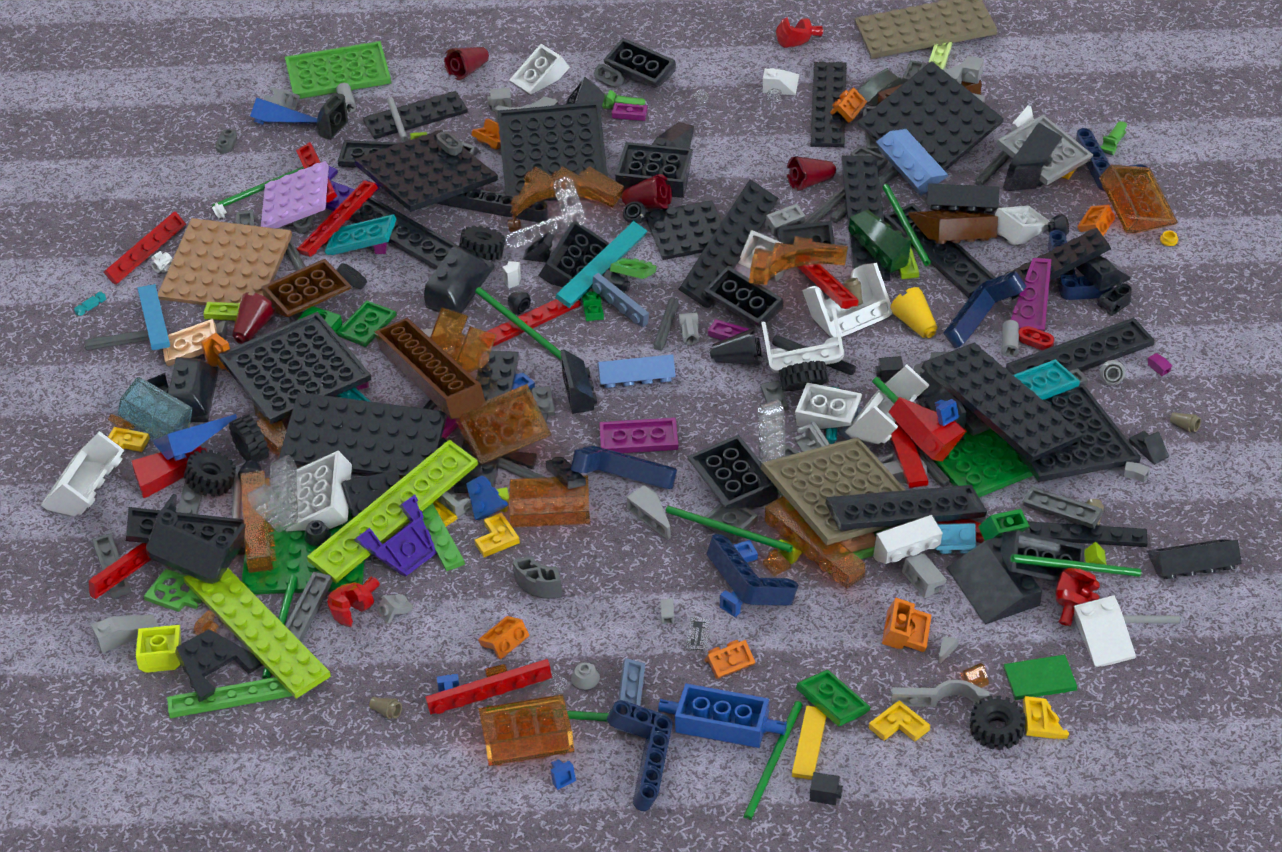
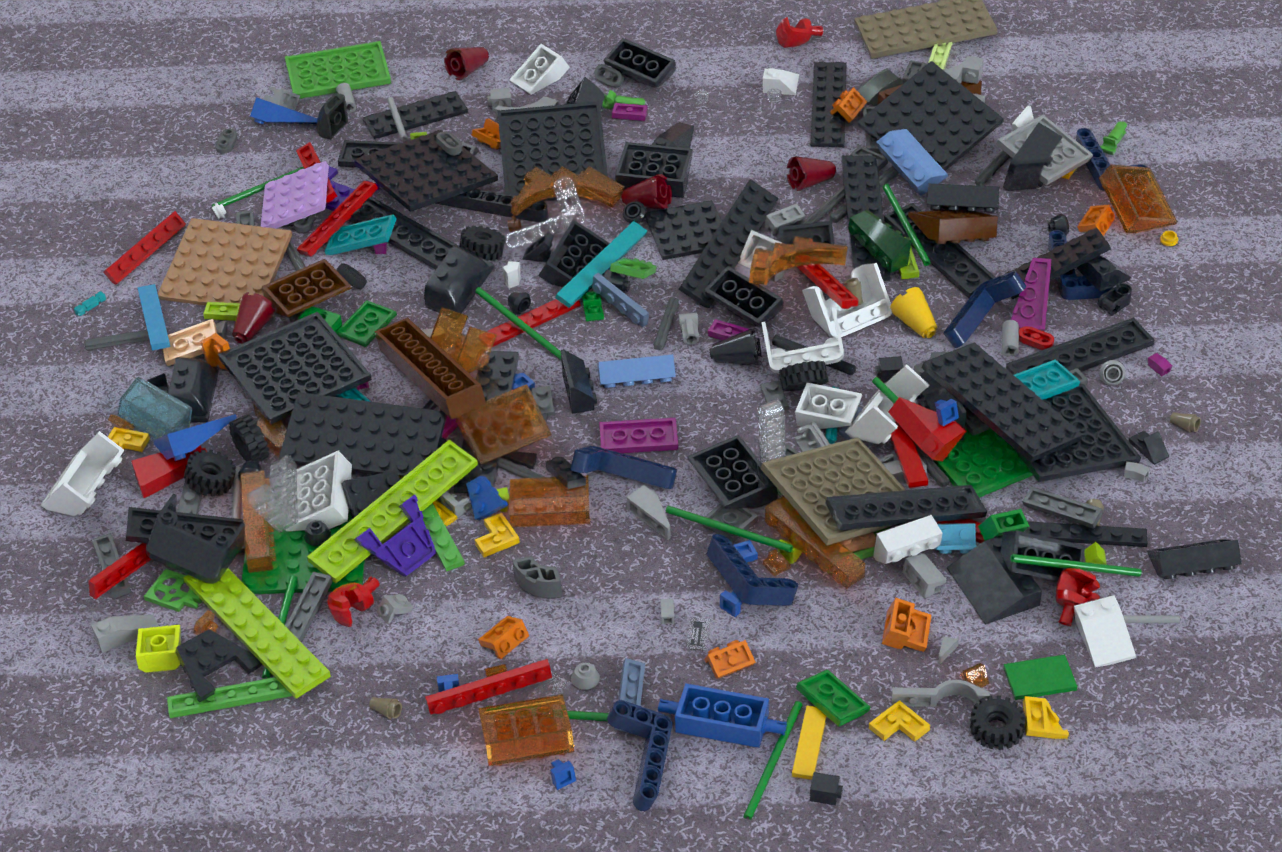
white gear [151,251,173,273] -> none
white slope [995,206,1050,245] -> none

